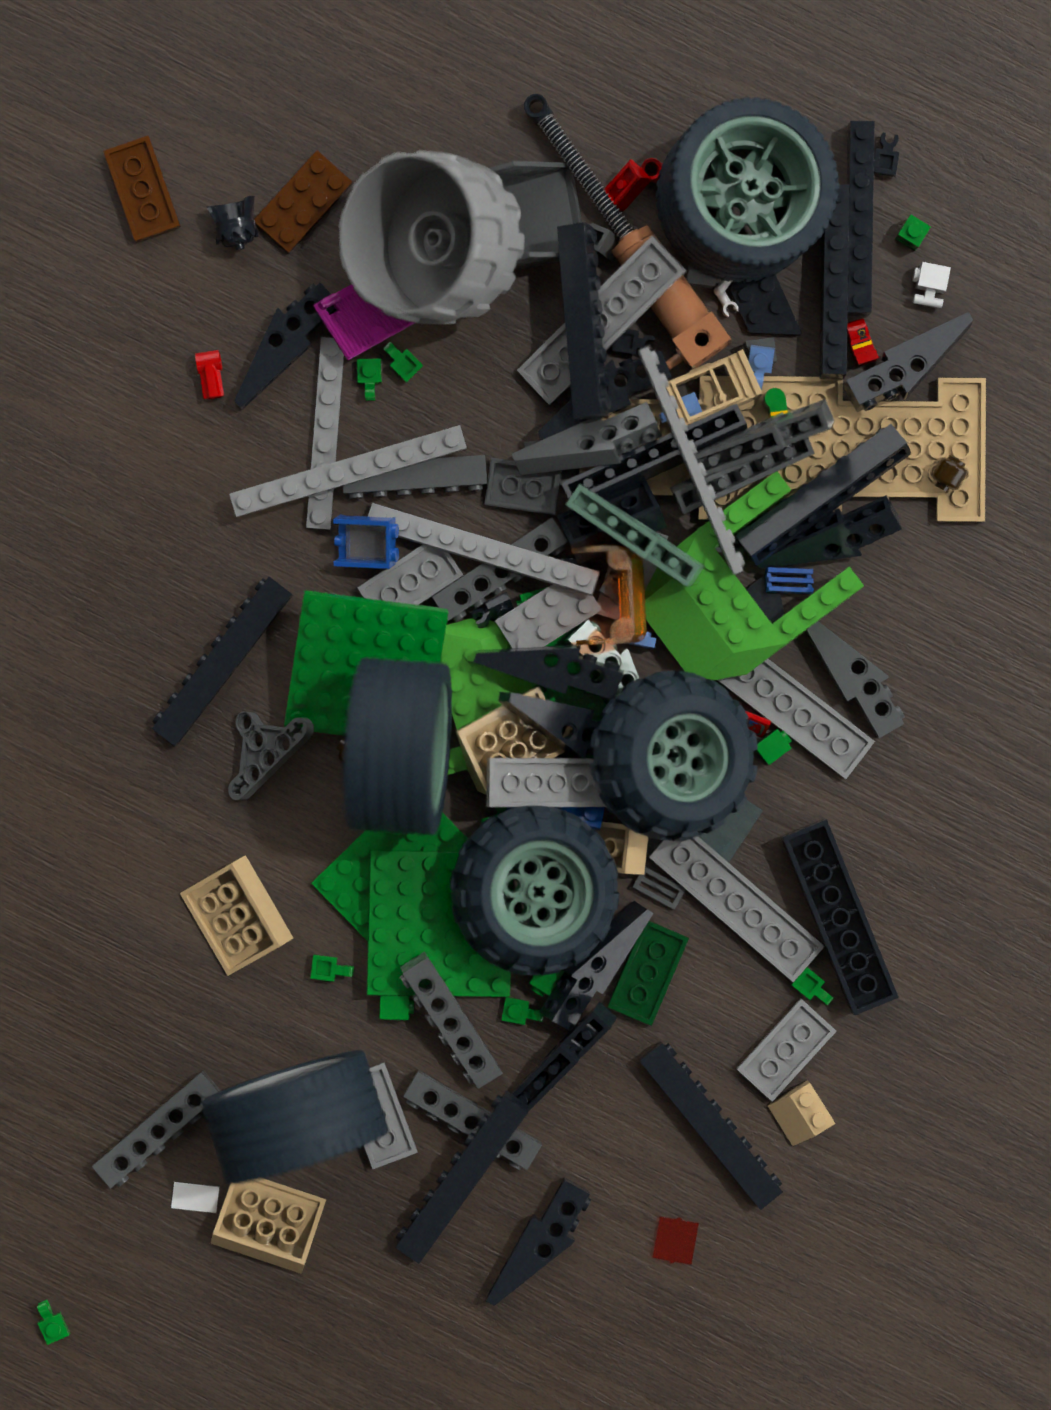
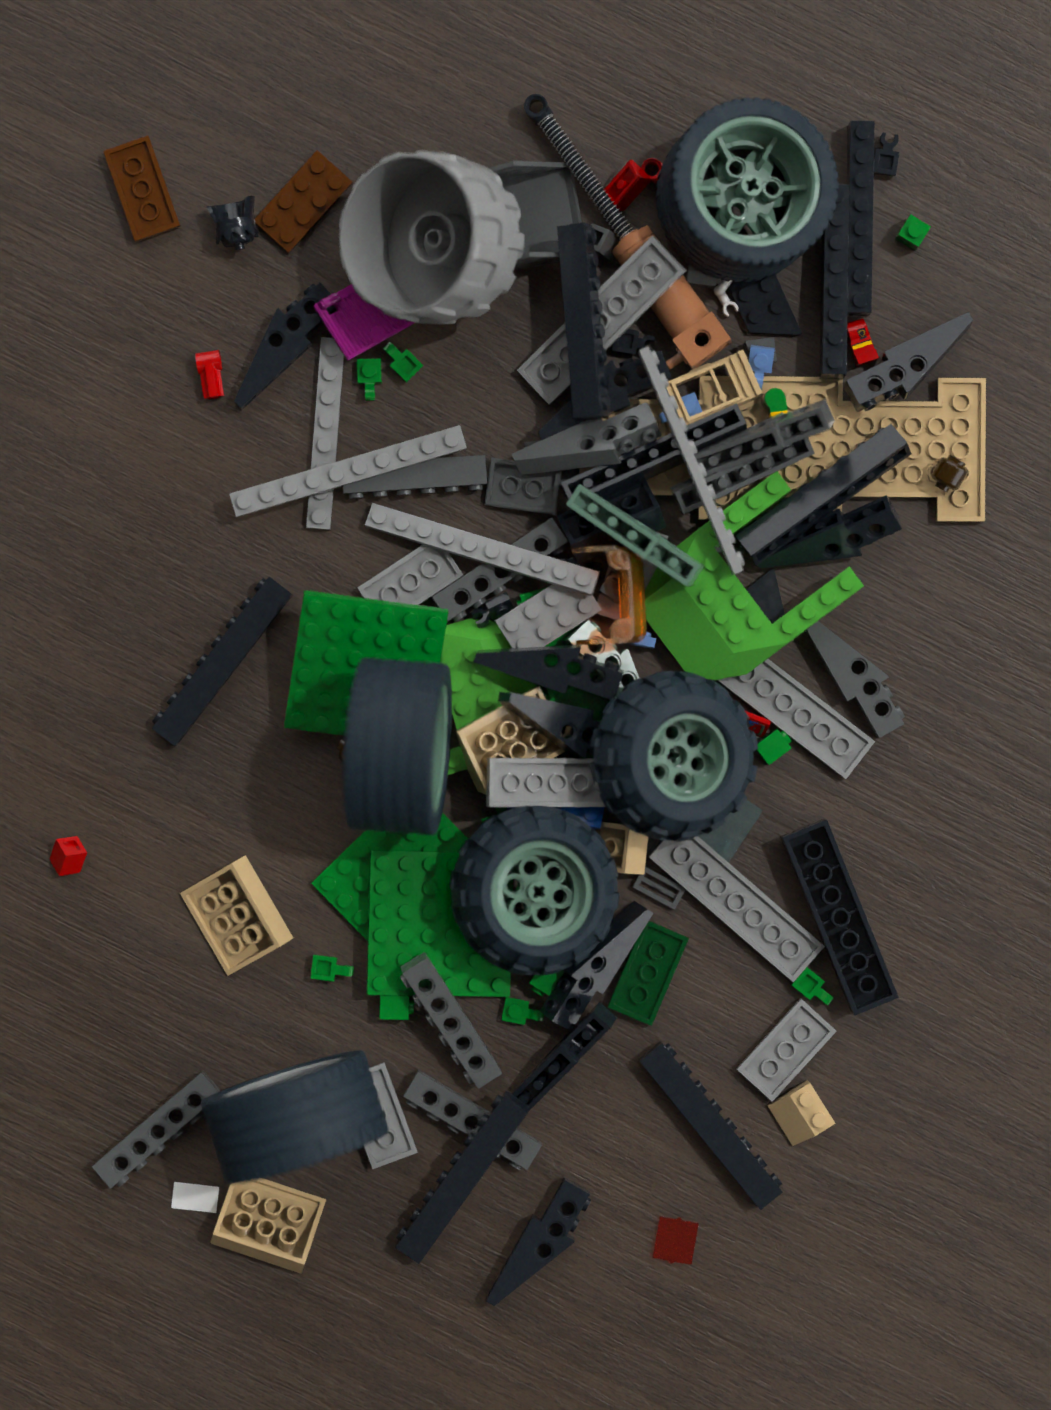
green plate [37,1300,70,1345] -> none
dark grey beam [228,711,314,800] -> none
window [333,514,399,569] -> none
blue tile [765,567,814,594] -> none
white brick [912,262,951,309] -> none
none -> red panel [50,836,87,876]

